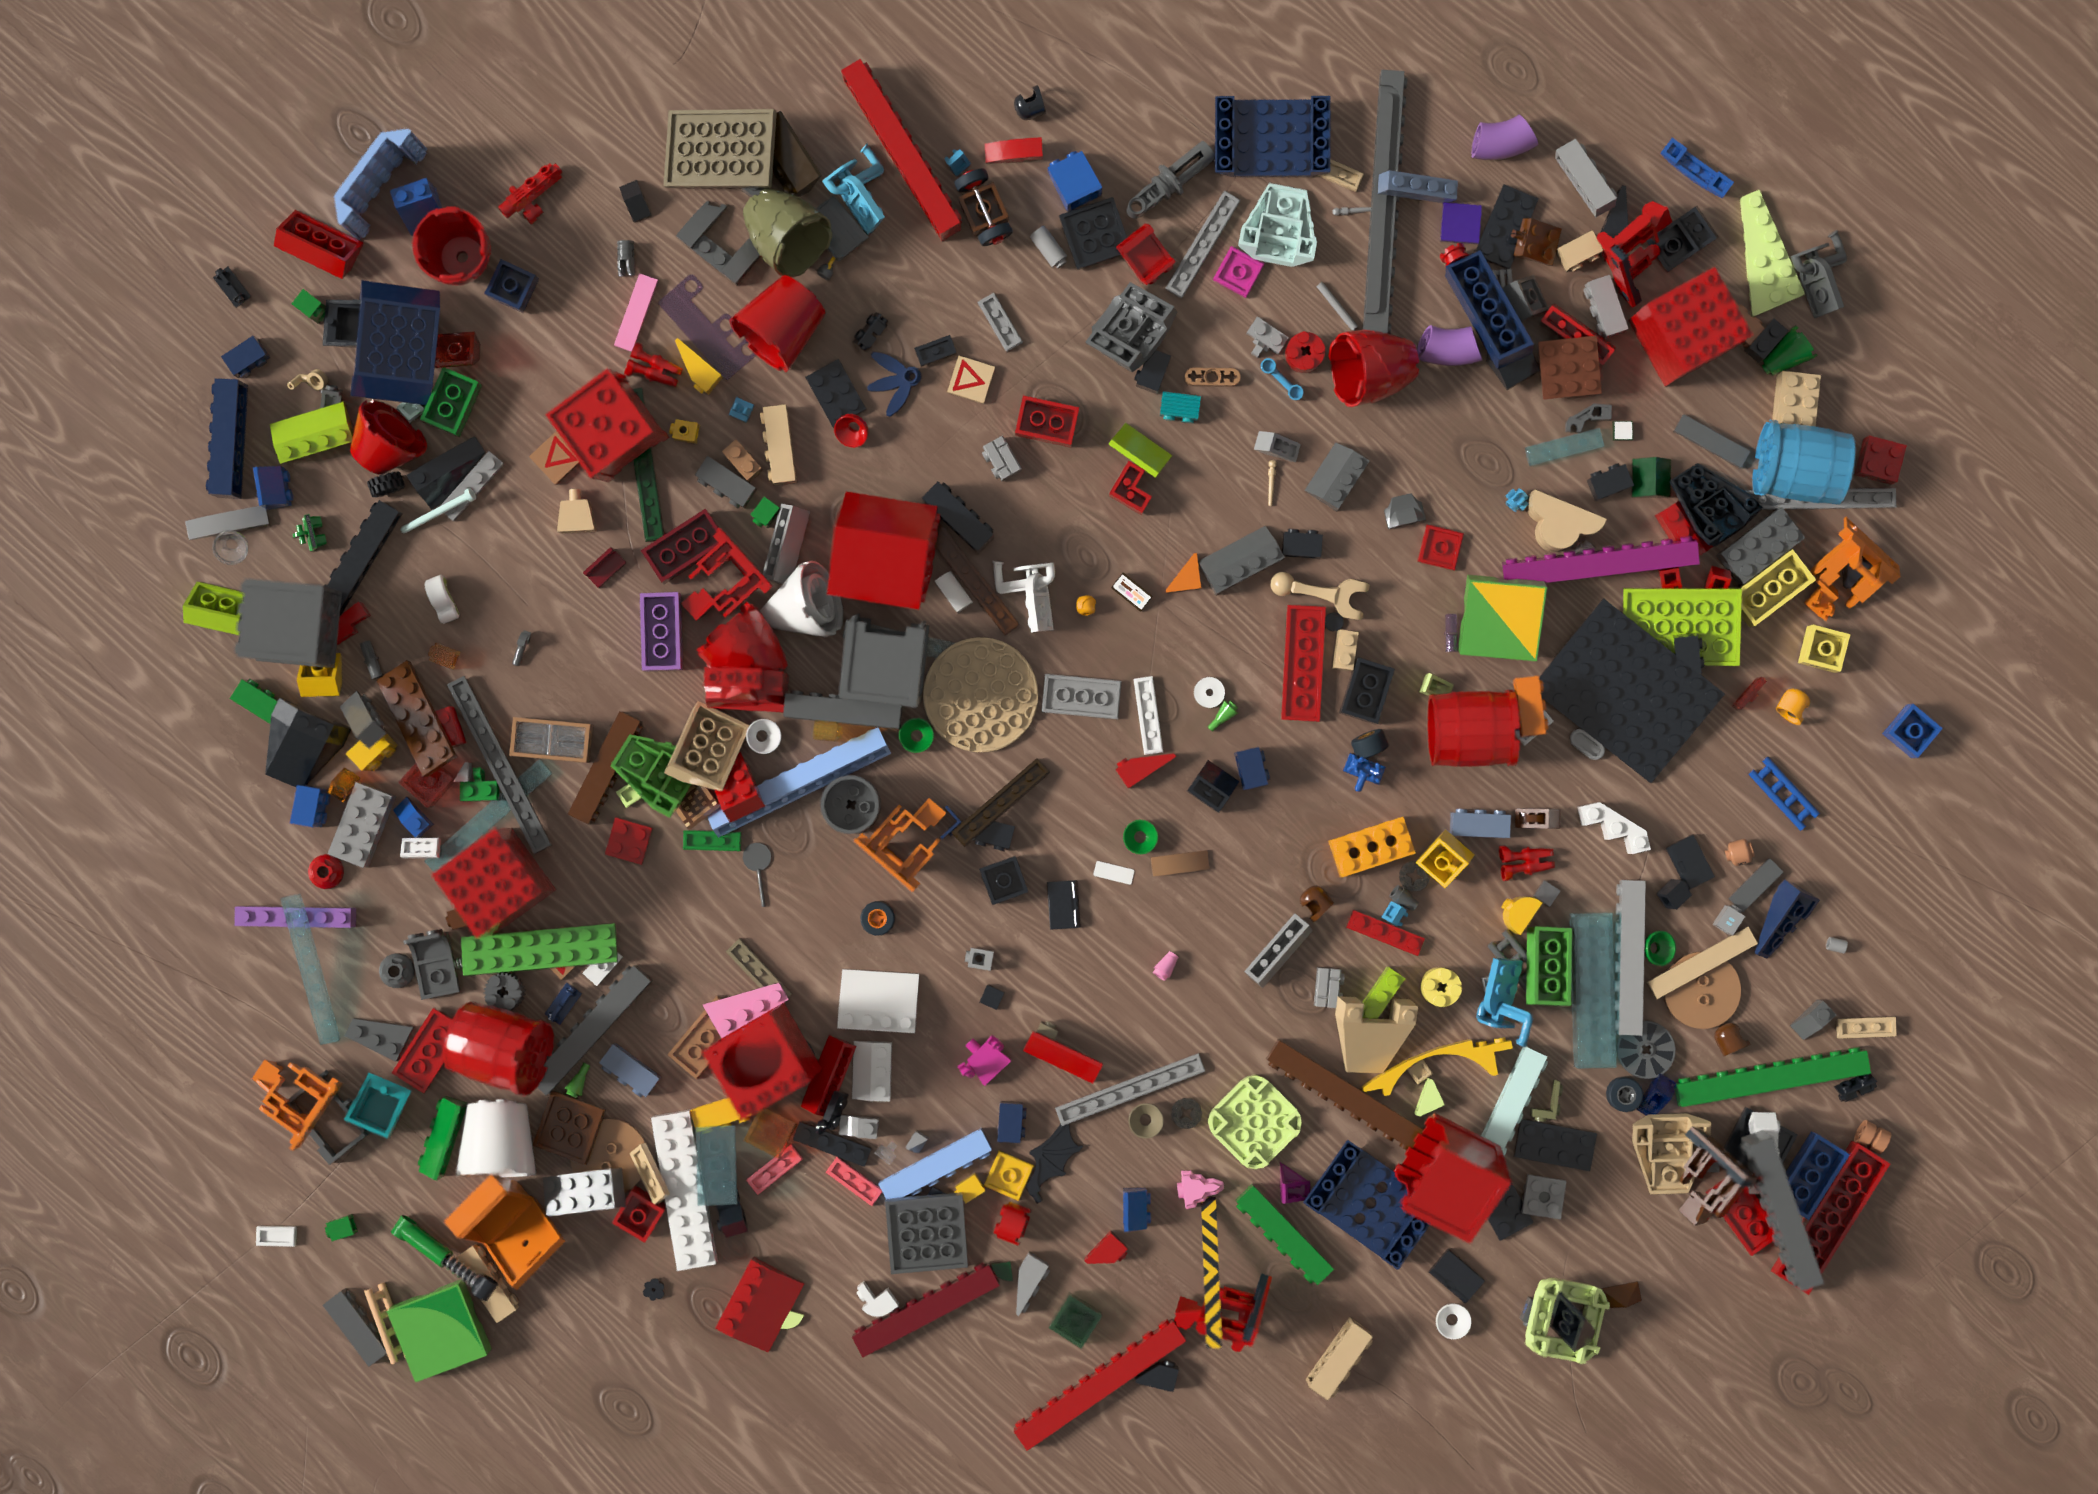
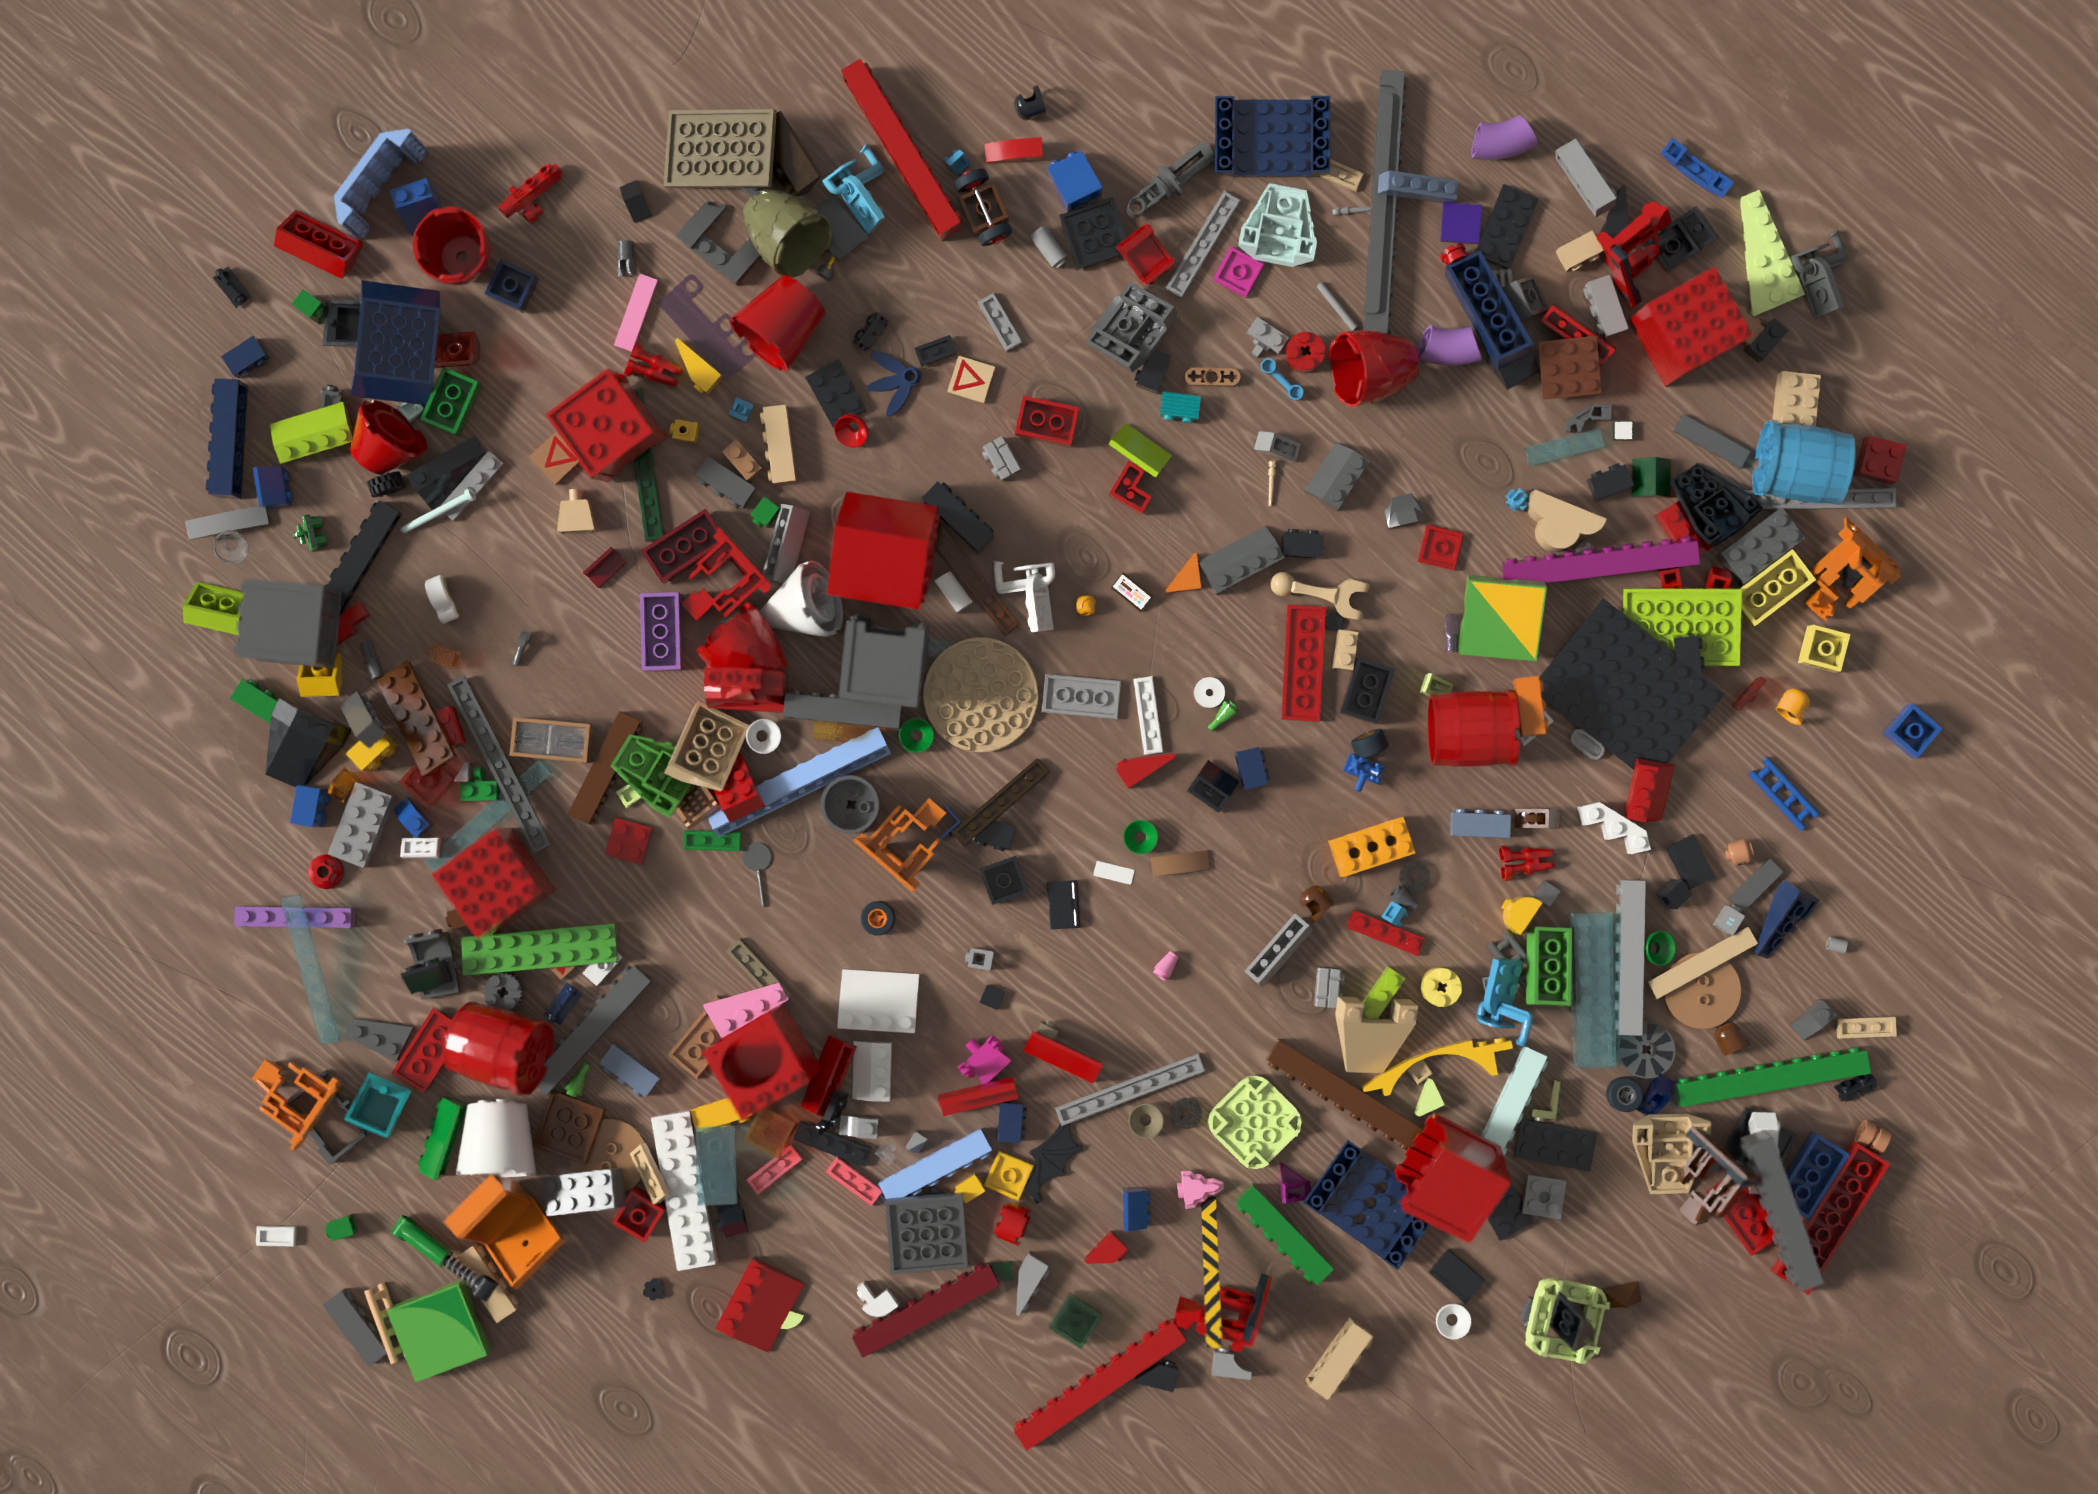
tan plate [287,369,328,390] -> none
dark grey piece [379,953,415,988] -> none
yellow brick [1416,829,1475,888] -> none
reddish brown plate [1511,218,1562,266] -> none
green cone [1761,325,1818,376] -> none
none -> black slope [401,957,452,994]
none -> red slope [938,1077,1019,1116]
none -> light grey arch [1211,1347,1252,1380]
none -> red slope [1624,758,1675,822]

